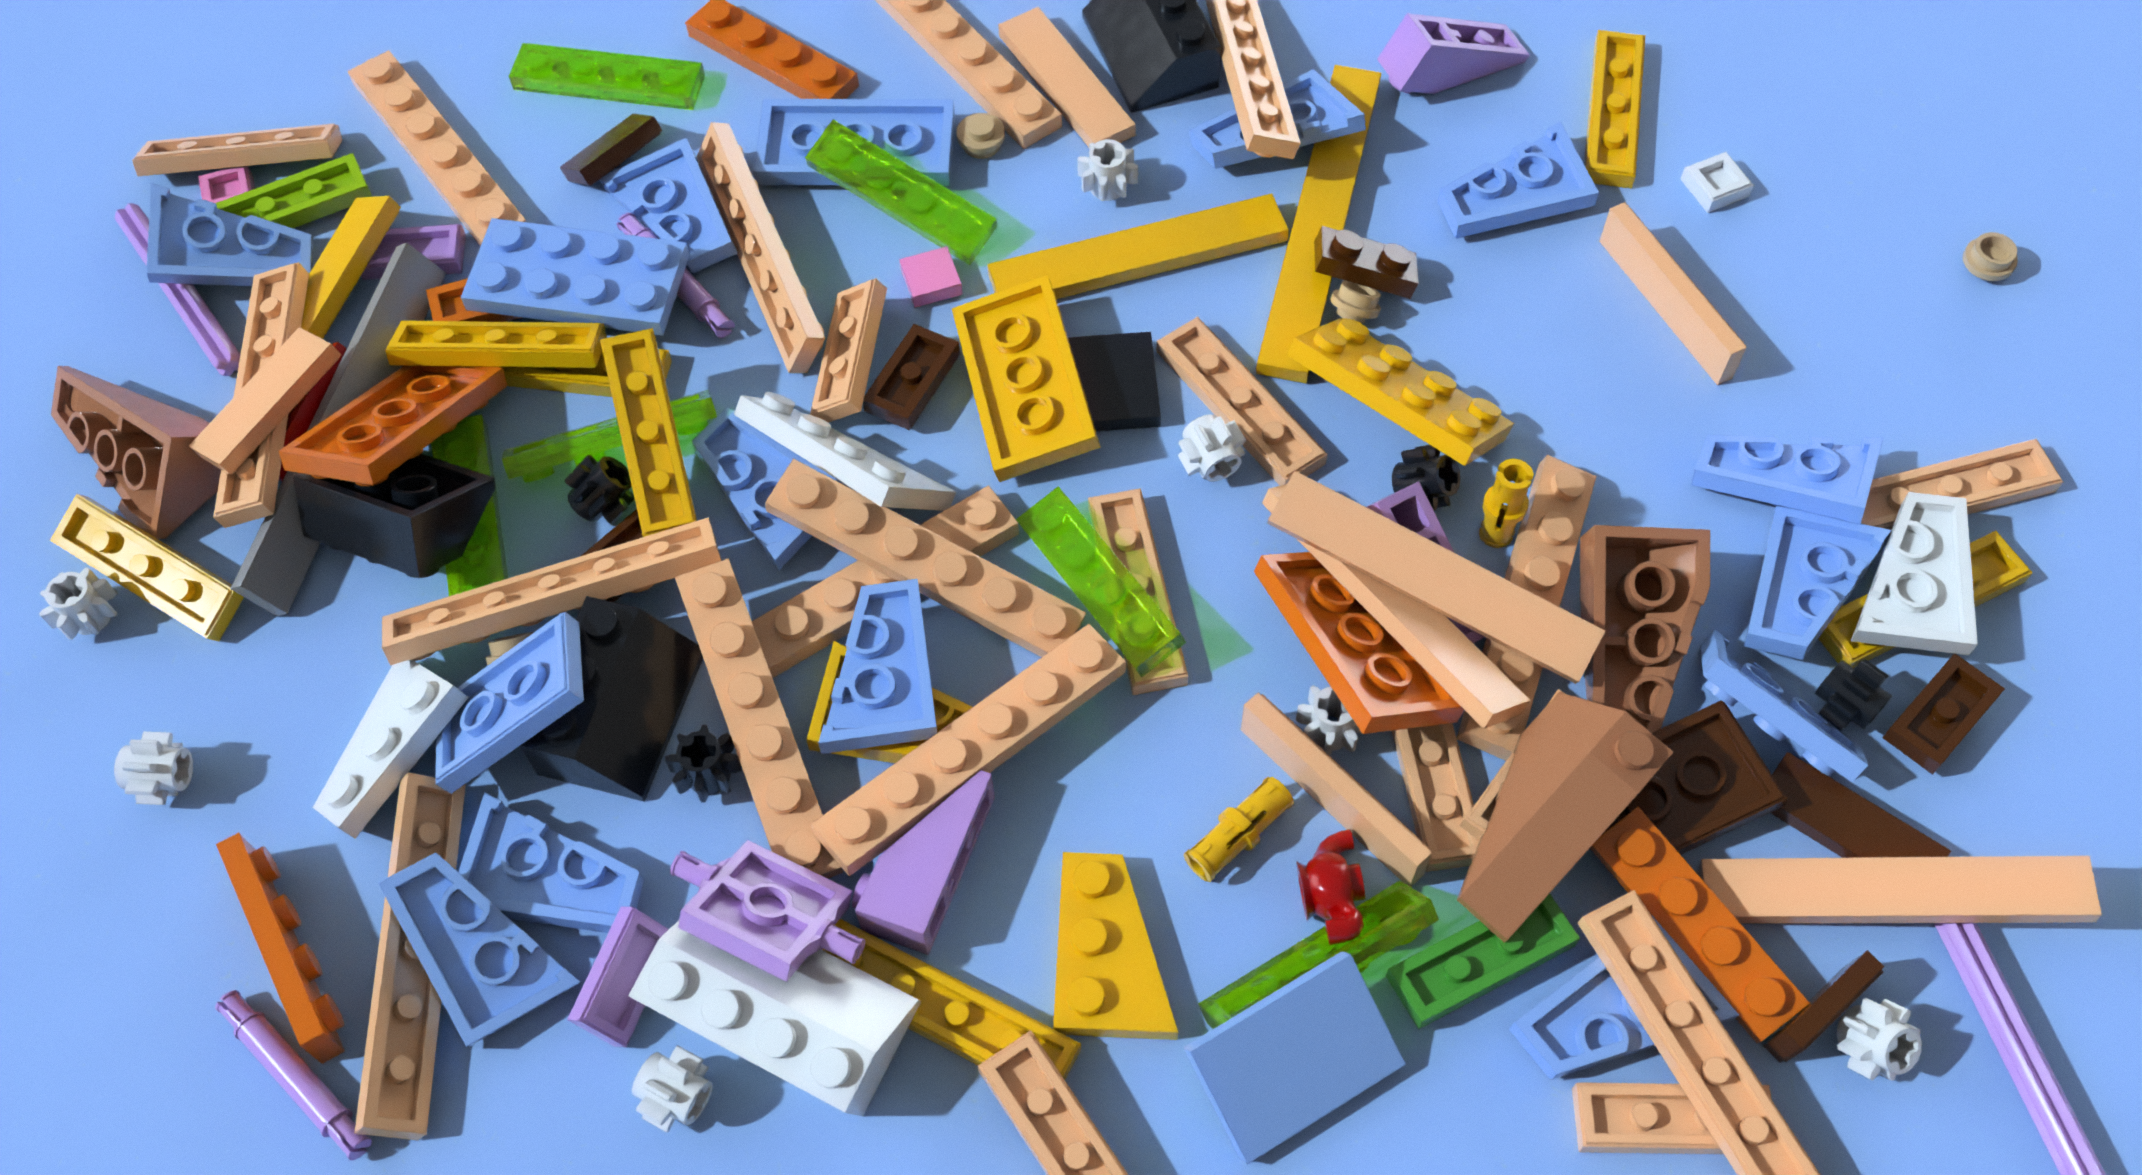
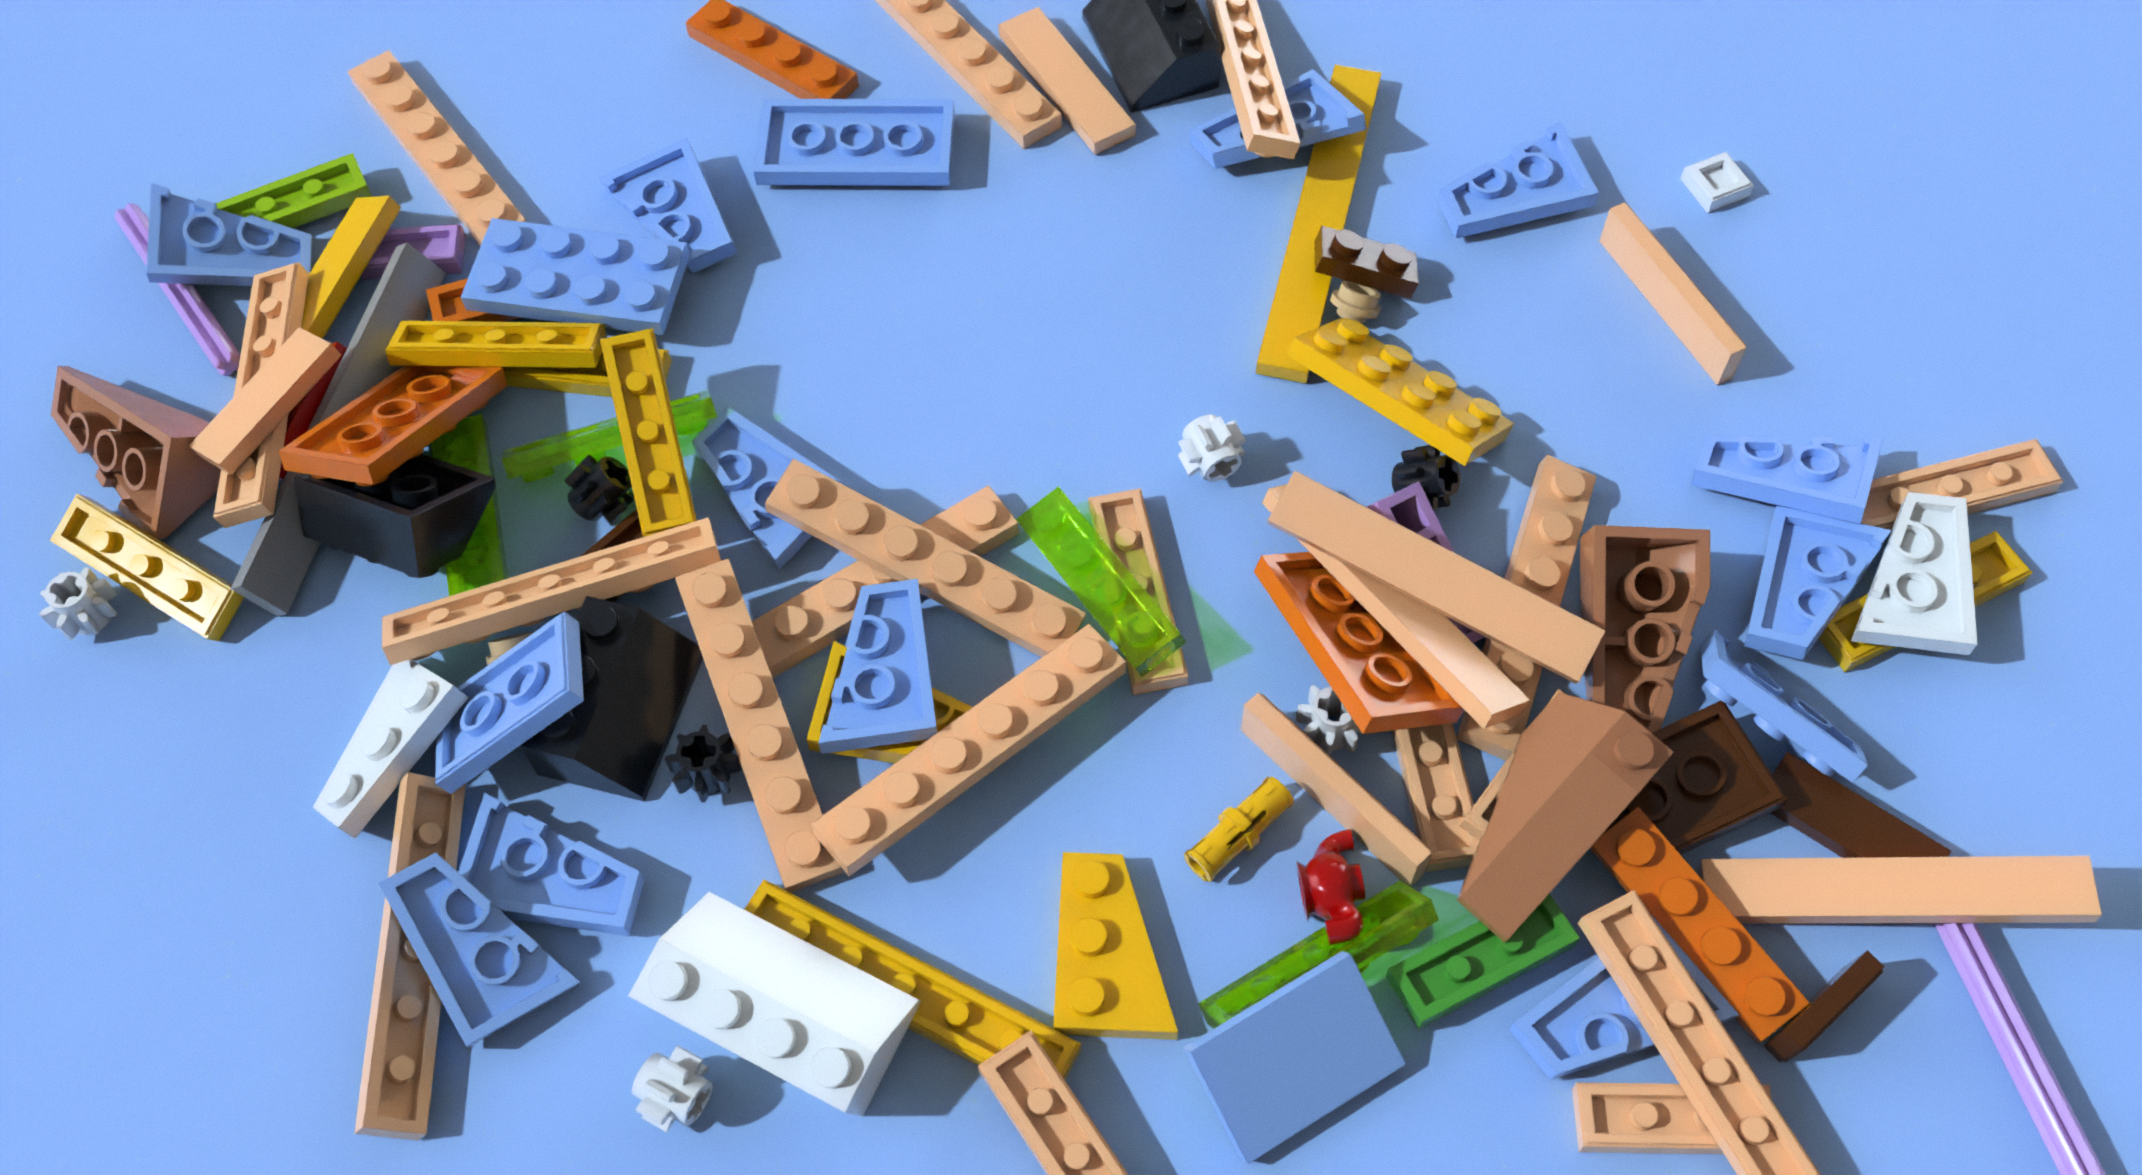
white gear [114,731,193,805] -> none
light nougat tile [132,123,343,176] -> none
bright pink tile [198,166,255,203] -> none
lavender piece [215,990,372,1160] -> none
orange plate [216,833,345,1064] -> none
clear neon green plate [508,43,705,110] -> none
reddish brown tile [559,114,663,186] -> none
lavender tile [567,907,669,1048] -> none
lavender piece [617,212,735,338] -> none
lavender plate [670,840,866,982] -> none
light nougat plate [697,122,825,373] -> none
white wing [734,392,956,511] -> none
clear neon green plate [805,119,998,265] -> none
light nougat tile [810,278,887,423] -> none
lavender slope [852,770,995,955] -> none
reddish brown plate [863,324,960,430] -> none
bright pink tile [899,246,963,308] -> none
yellow plate [951,274,1101,482] -> none
tan plate [957,113,1005,159] -> none
yellow tile [987,193,1289,299] -> none
black tile [1068,332,1161,431] -> none
white gear [1077,140,1138,201] -> none
light nougat tile [1156,317,1328,486] -> none
lavender slope [1377,13,1530,94] -> none
yellow pin [1479,458,1534,548] -> none
yellow tile [1584,30,1646,189] -> none
black gear [1815,659,1892,731] -> none
white gear [1837,998,1922,1081] -> none
reddish brown plate [1882,654,2005,775] -> none
tan plate [1962,232,2018,281] -> none

